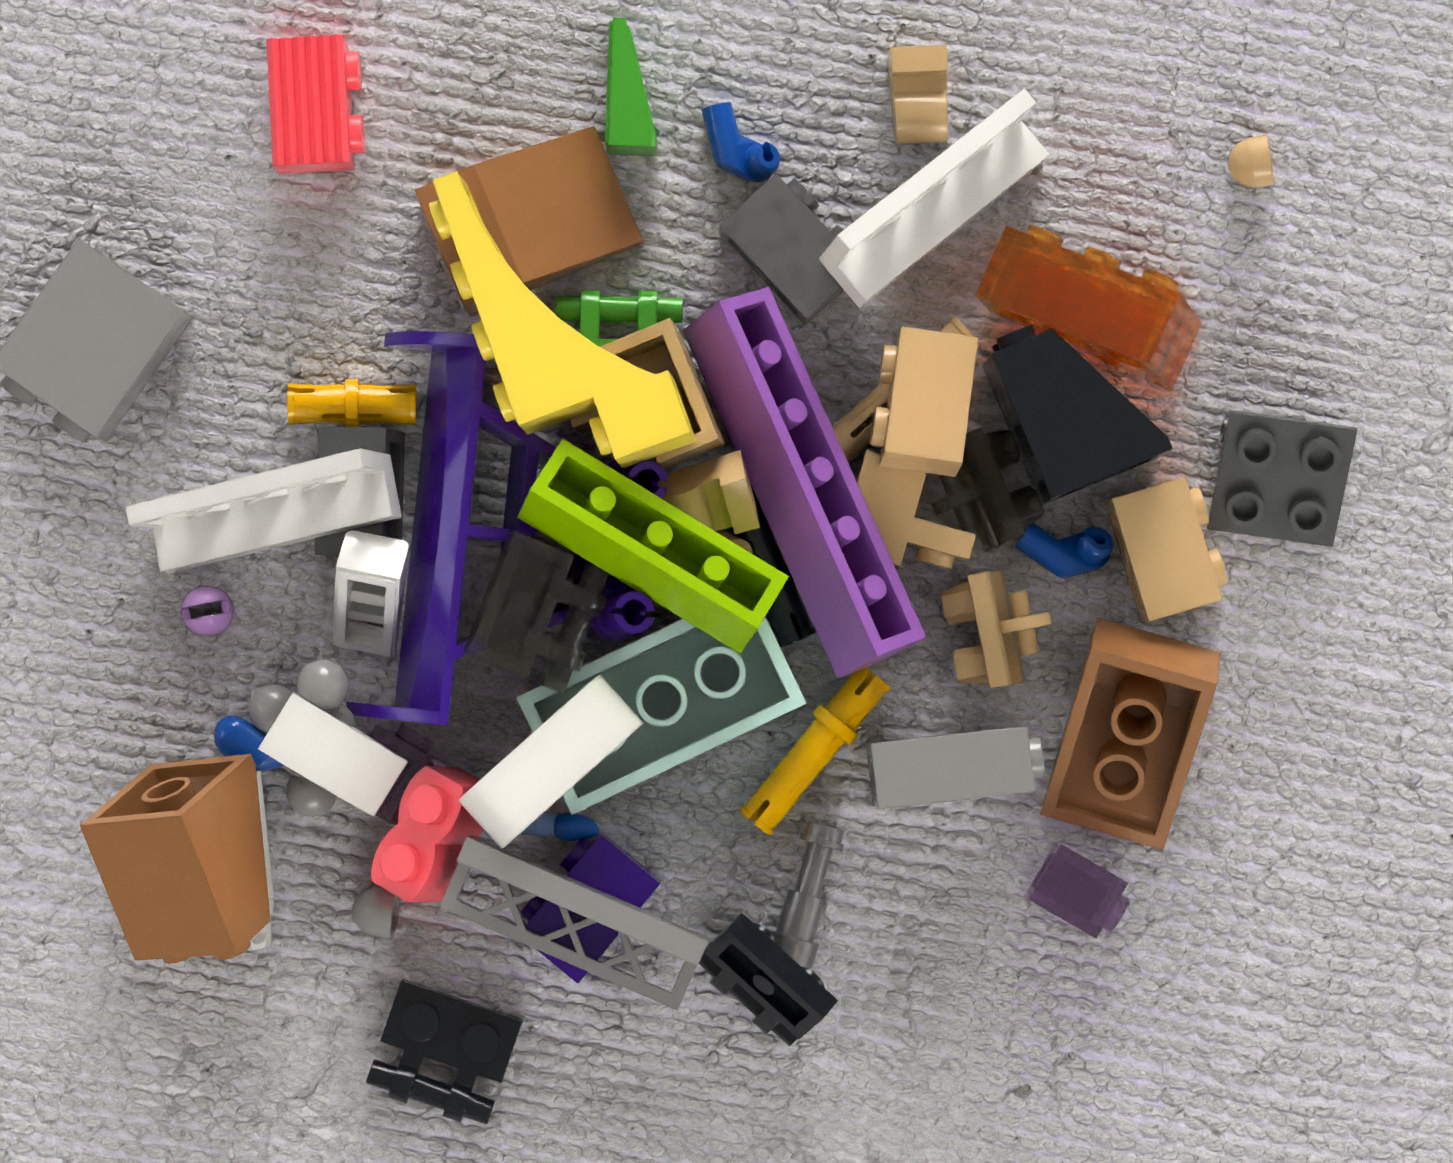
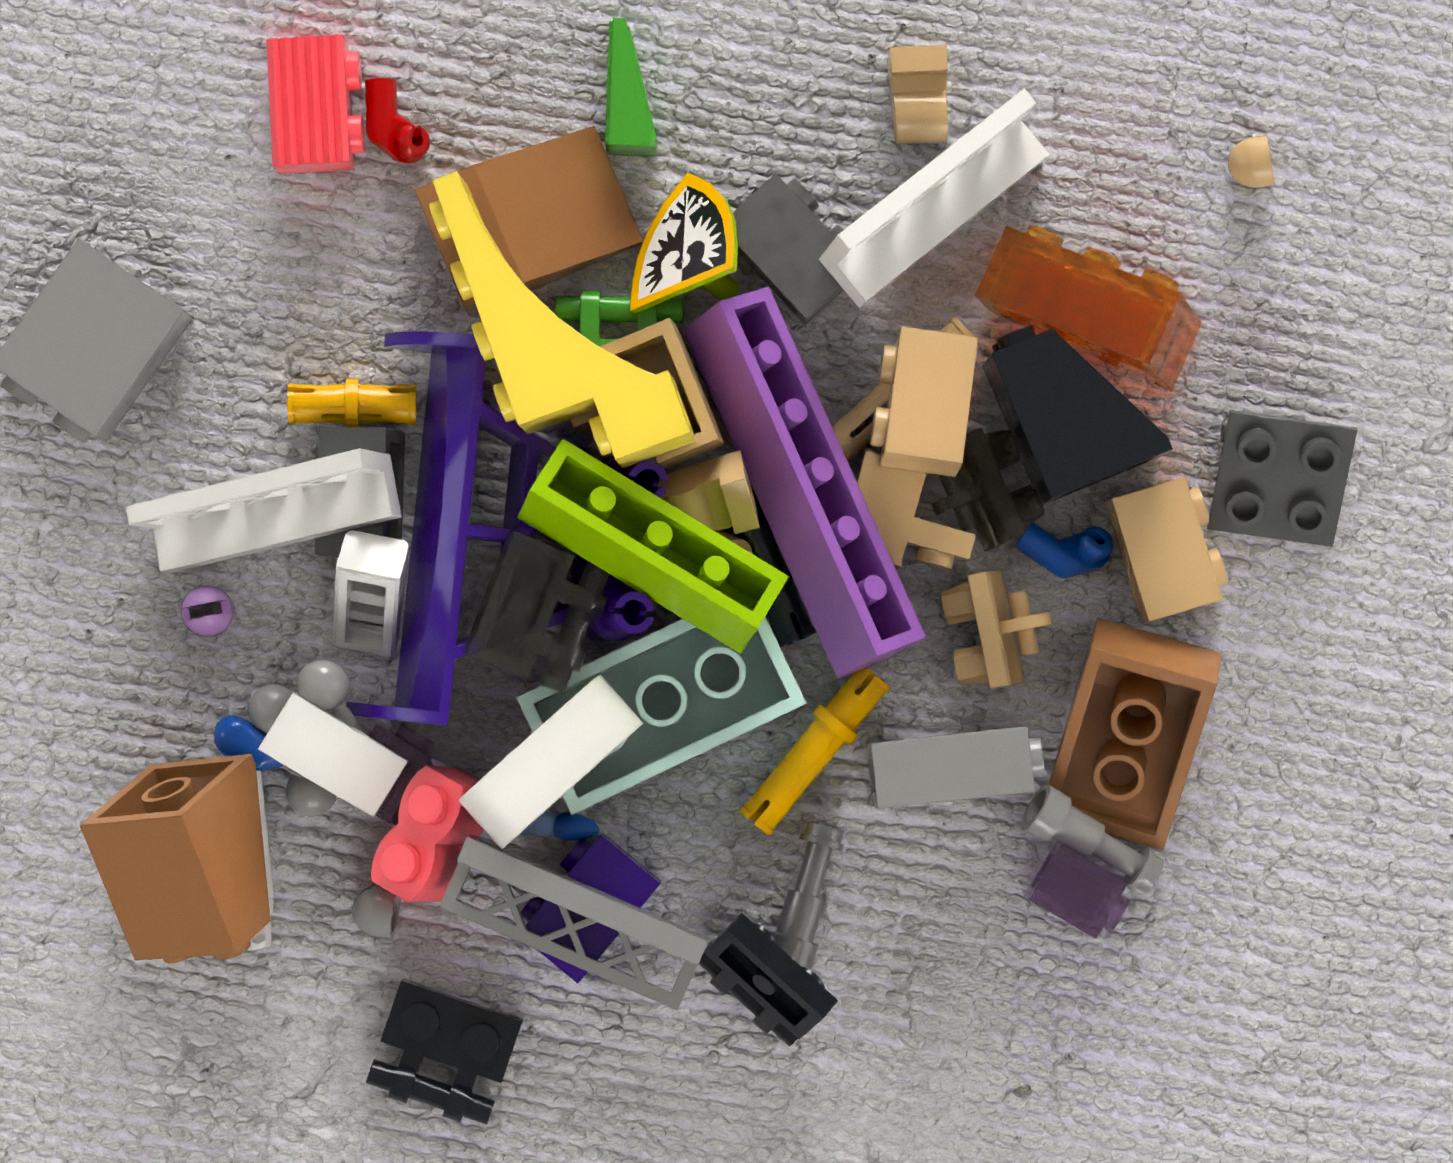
blue arm [701,102,780,182] -> none
none -> red arm [365,78,430,164]
none -> shield [630,172,739,314]
none -> light grey piece [1021,784,1163,892]

